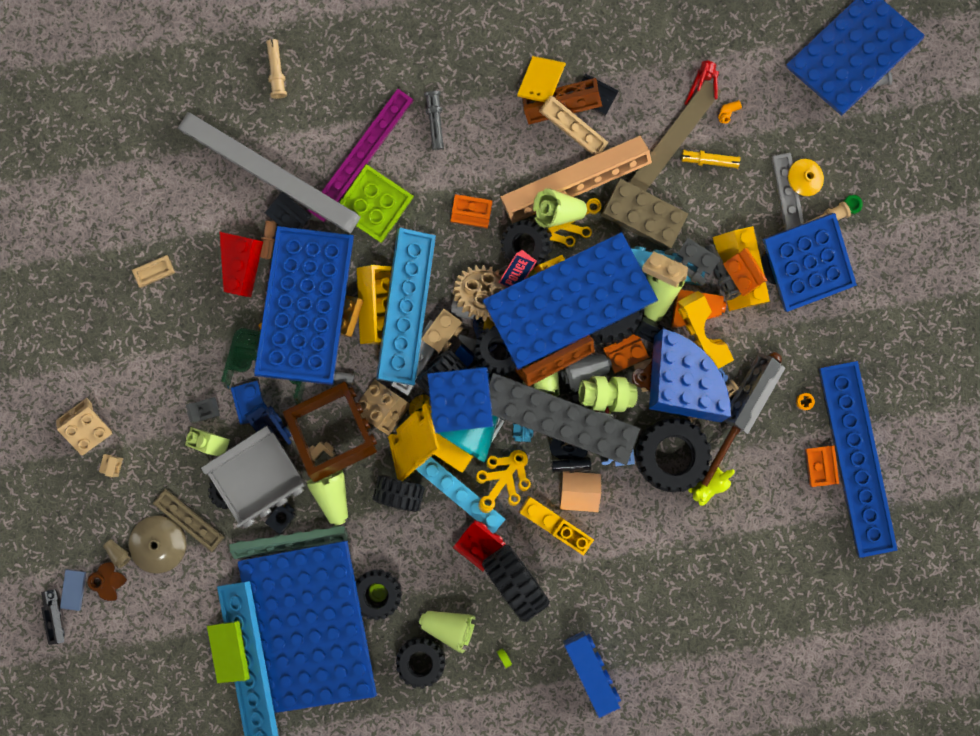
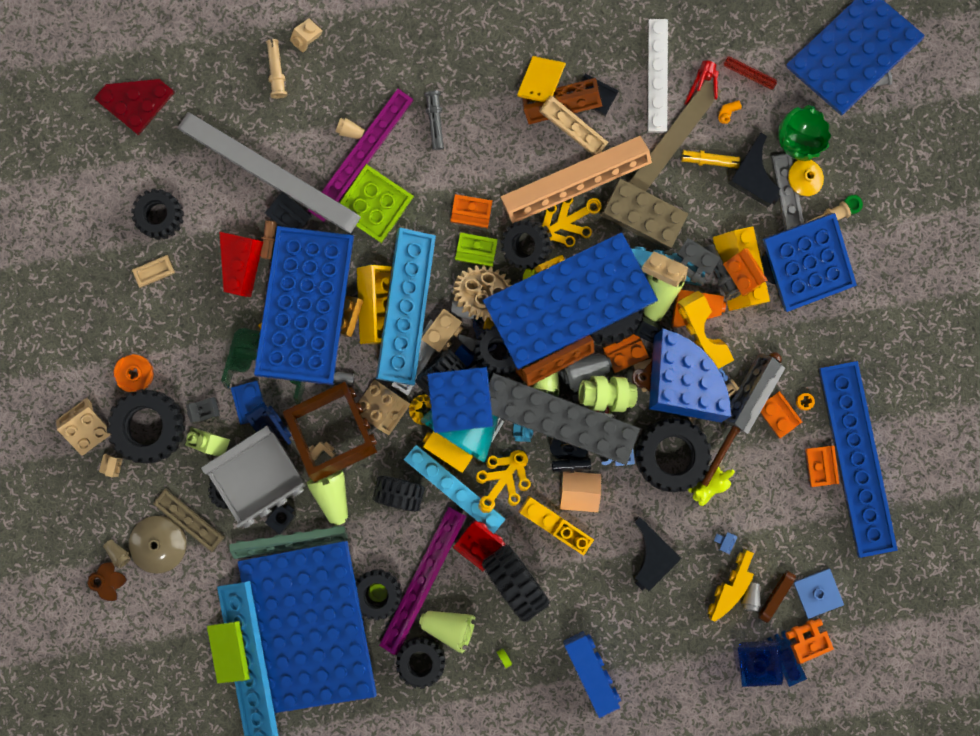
black hinge [41,589,65,645] -> none
sand blue tile [60,569,86,611] -> none
yellow window [388,403,439,481] -> none
slope [499,250,537,287] -> none
yellowish green cone [533,189,587,228] -> none
none -> dark red plate [94,79,175,135]
none -> black tyre [106,390,186,463]
none -> orange plate [114,354,154,392]
none -> black tyre [131,189,184,240]
none -> tan bracket [290,18,322,52]
none -> tan cone [335,118,365,140]
none -> magenta plate [379,507,467,655]
none -> lime plate [455,232,498,267]
none -> black arch [633,516,682,591]
none -> white plate [648,19,668,133]
none -> yellow slope [707,549,754,622]
none -> medium blue tile [714,532,737,554]
none -> clear red axle [724,56,777,90]
none -> black arch [729,132,781,208]
none -> clear blue brick [737,640,784,687]
none -> light grey cone [742,582,761,612]
none -> reddish brown beam [758,570,796,623]
none -> orange plate [760,391,802,439]
none -> clear blue hinge [767,630,807,687]
none -> green piece [778,105,831,161]
none -> orange plate [785,618,834,664]
none -> medium blue plate [793,568,844,619]

